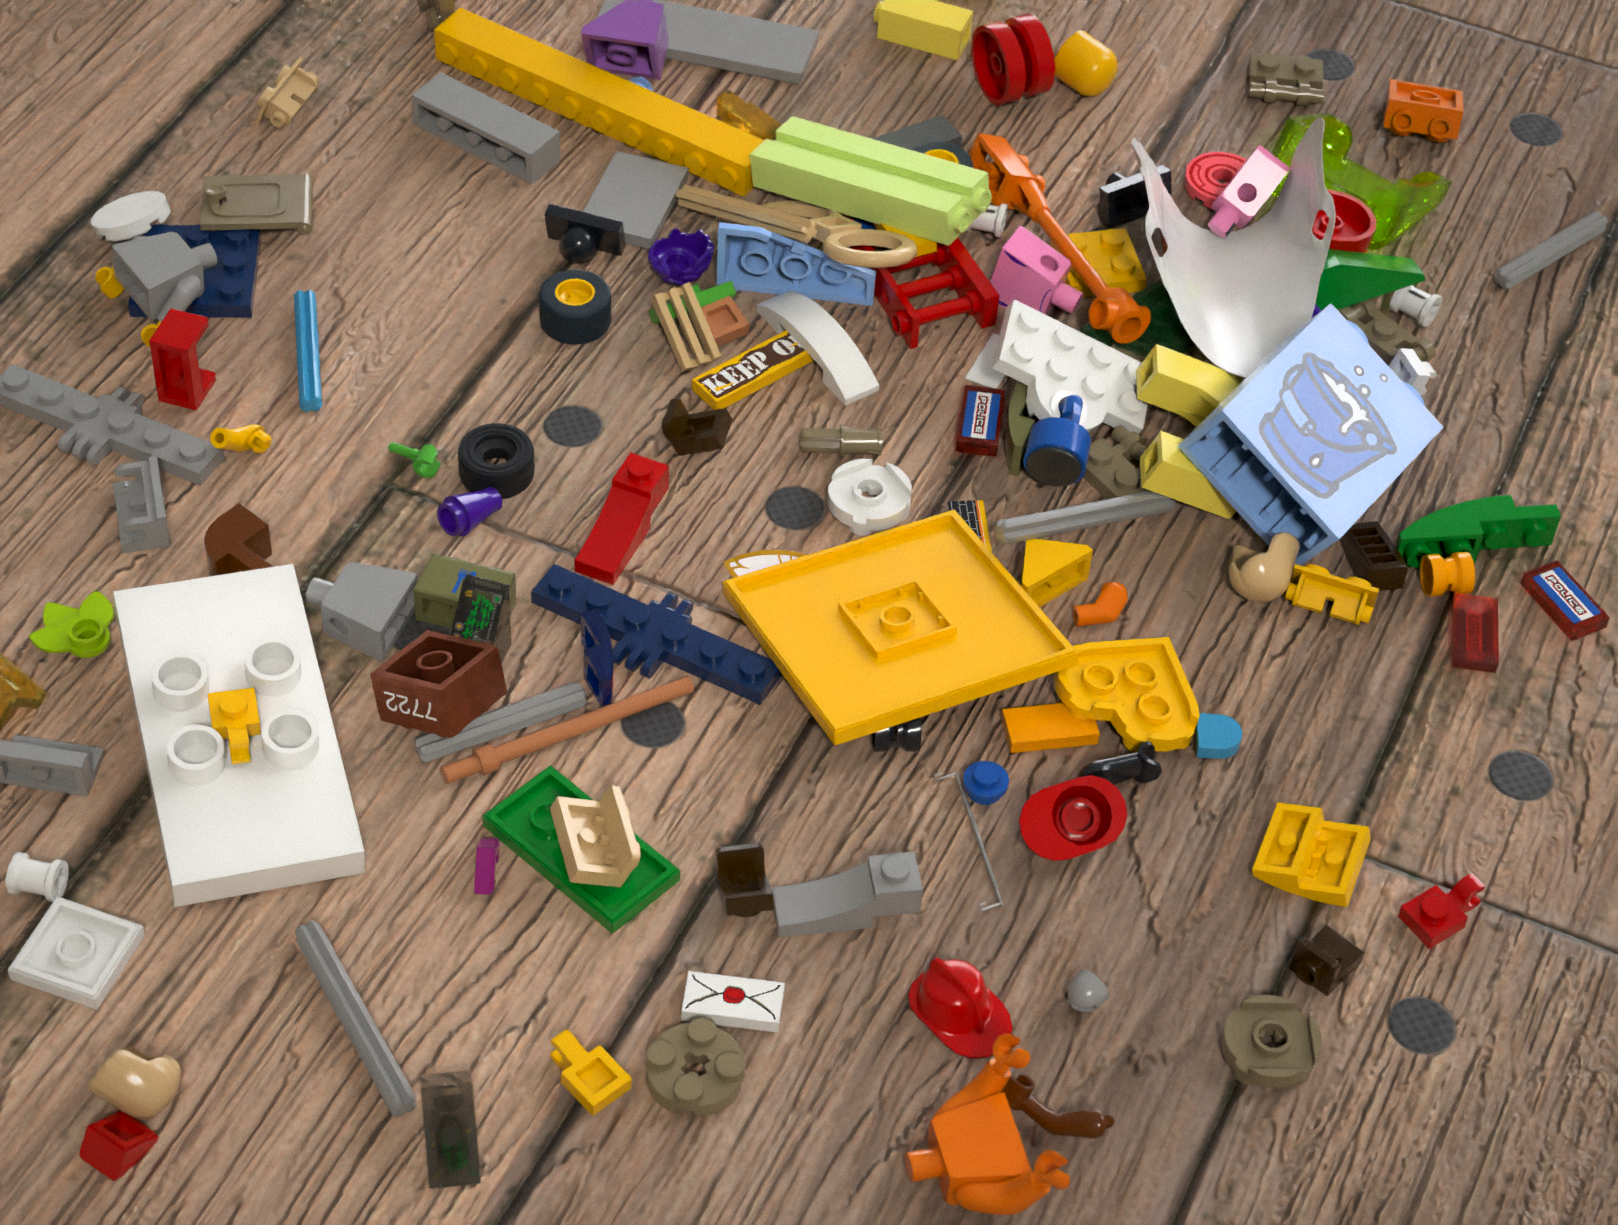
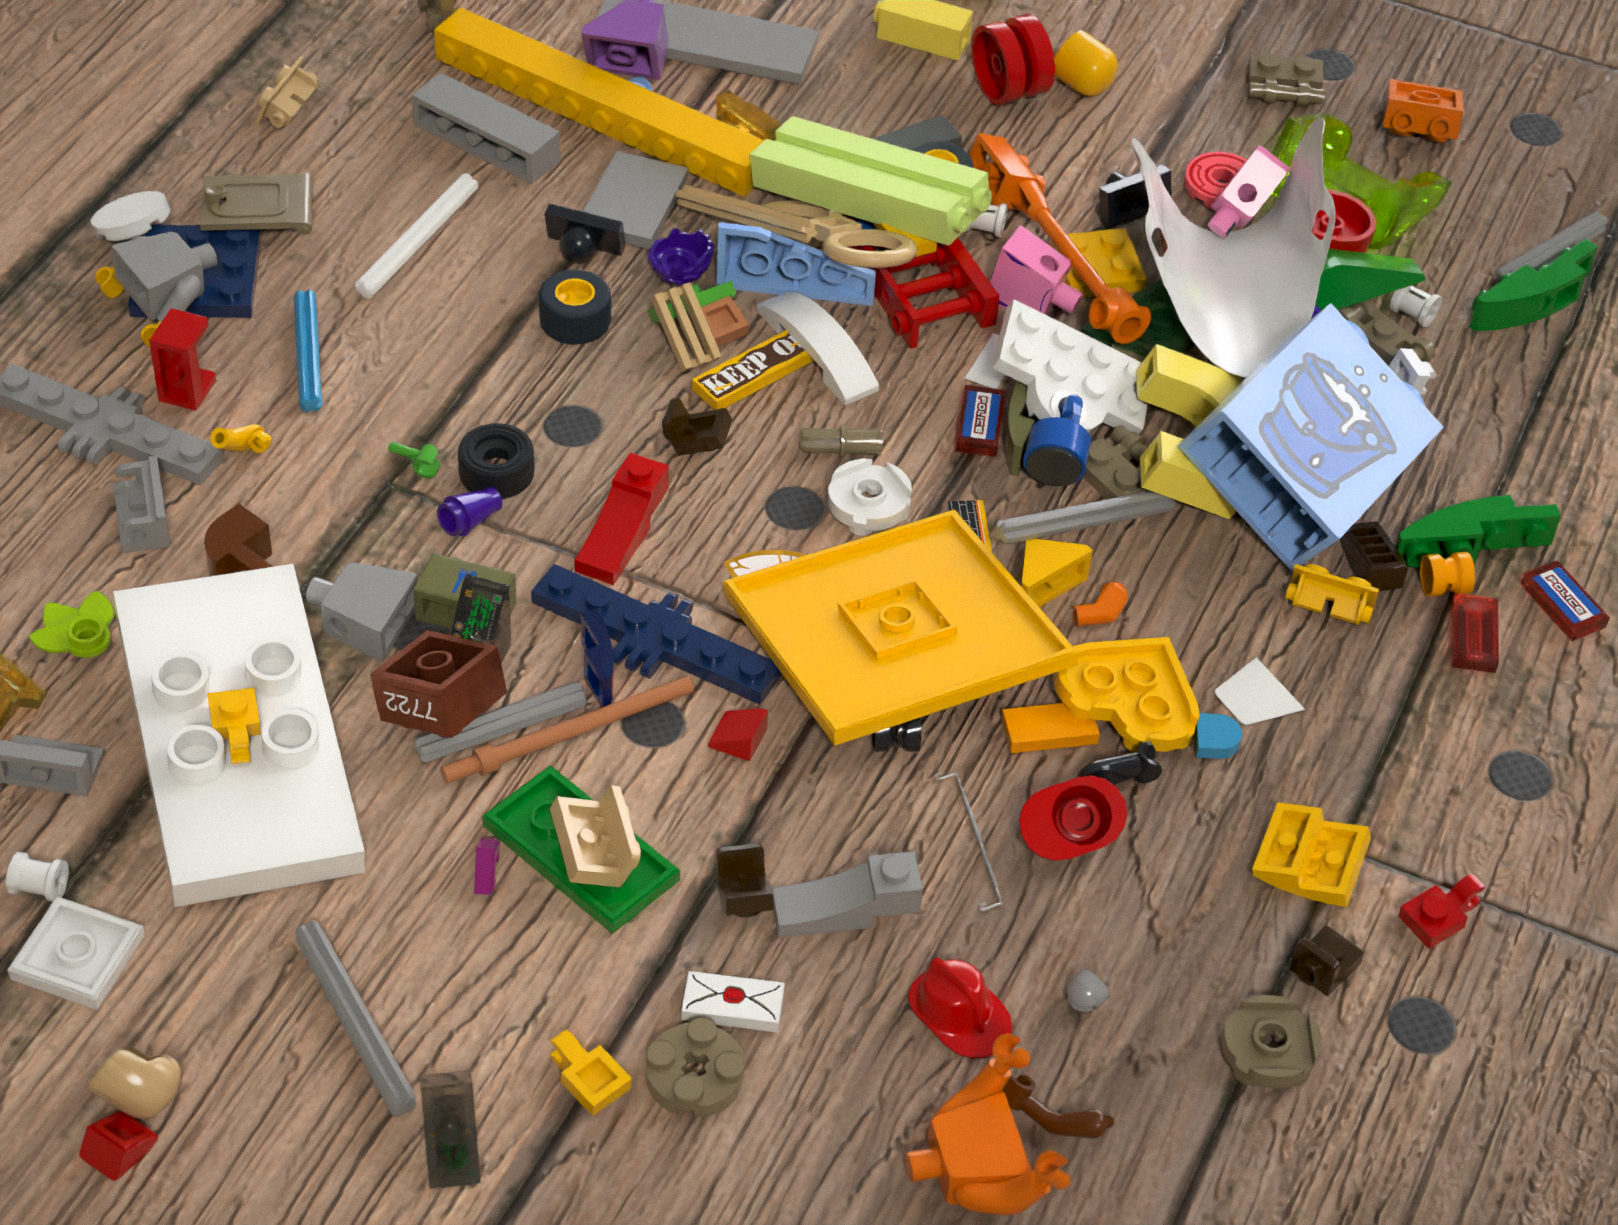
blue plate [963,761,1009,805] -> none
tan hair [1229,532,1300,602] -> none
none -> white axle [355,173,478,299]
none -> red slope [708,708,768,761]
none -> white sticker [1215,657,1305,725]
none -> green slope [1469,238,1598,331]

